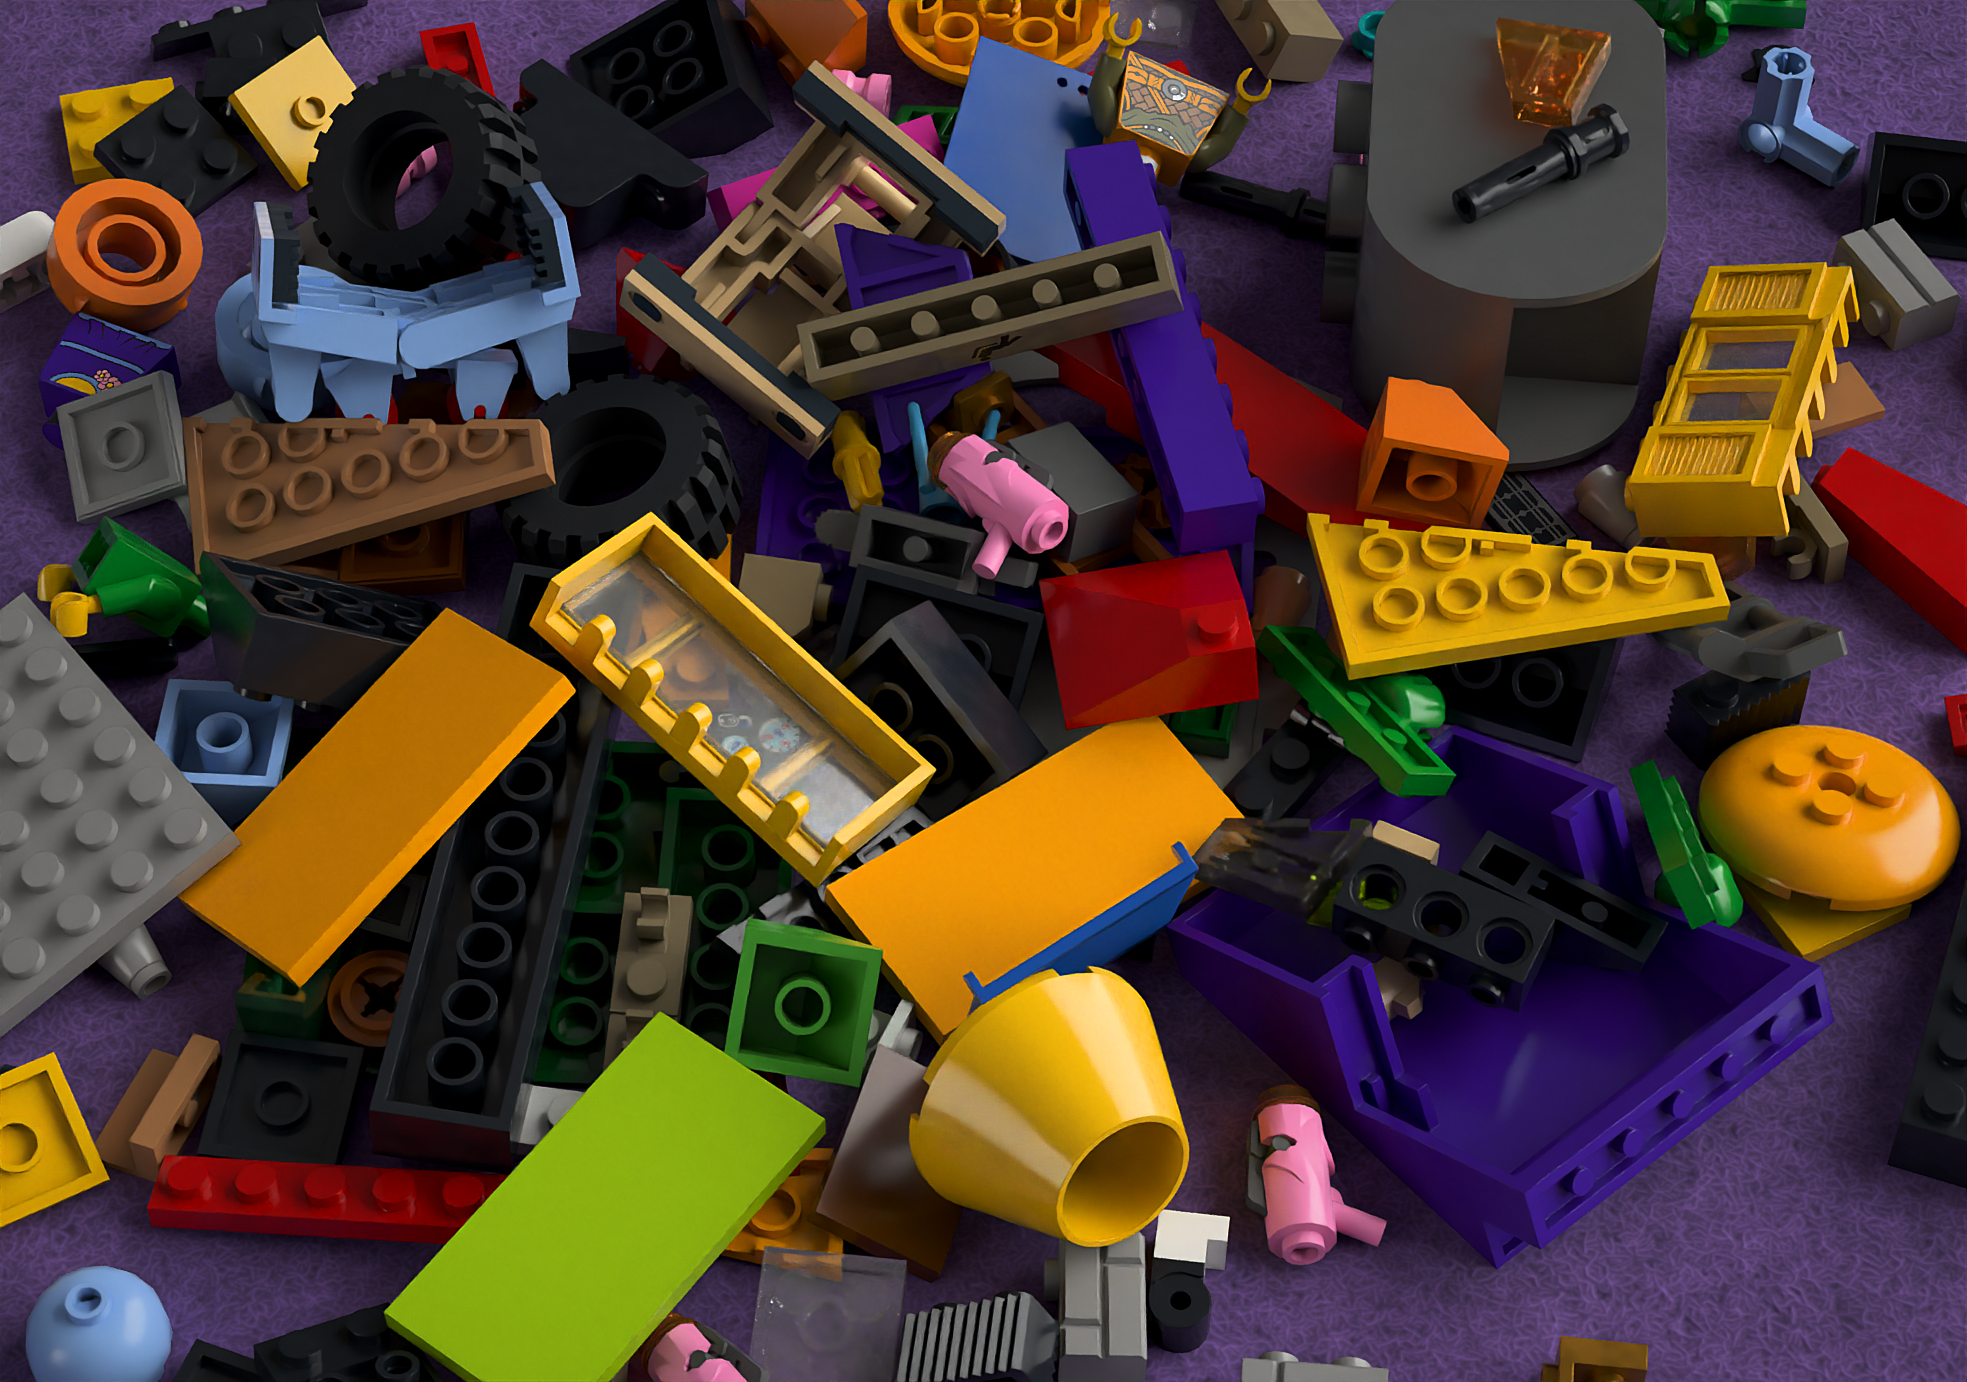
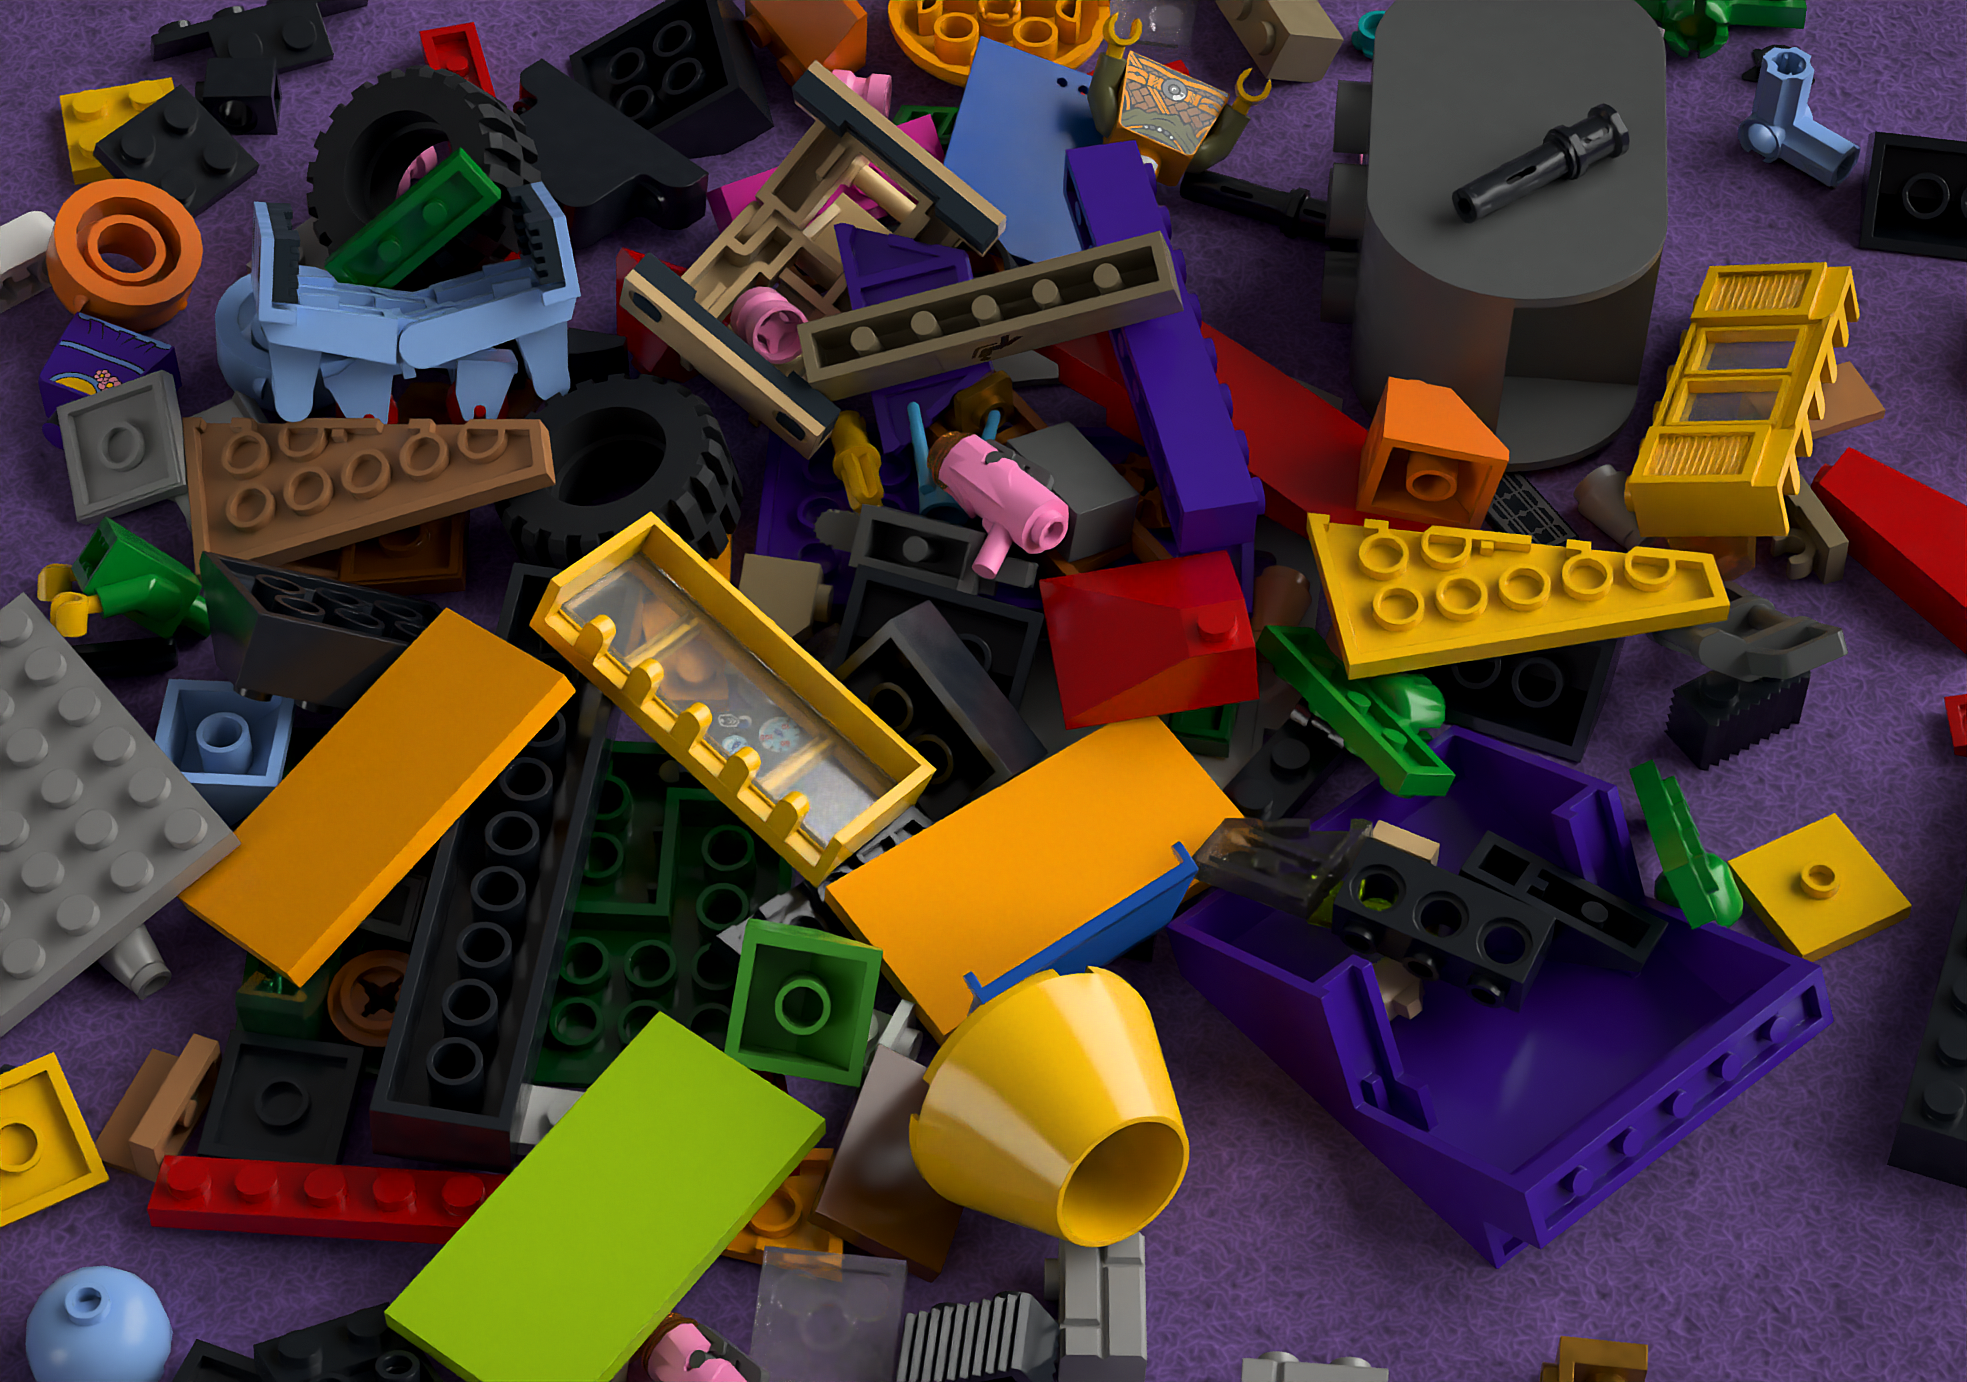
yellow plate [227,36,356,191] -> none
dark tan plate [603,887,693,1072] -> none
leg [1147,1210,1230,1353] -> none
bright pink piece [1245,1084,1387,1265] -> none
clear orange wing [1496,17,1612,127] -> none
light orange brick [1697,725,1961,911] -> none
light grey brick [1830,218,1961,352] -> none
none -> green plate [324,147,501,289]
none -> bright pink wheel [730,286,808,364]

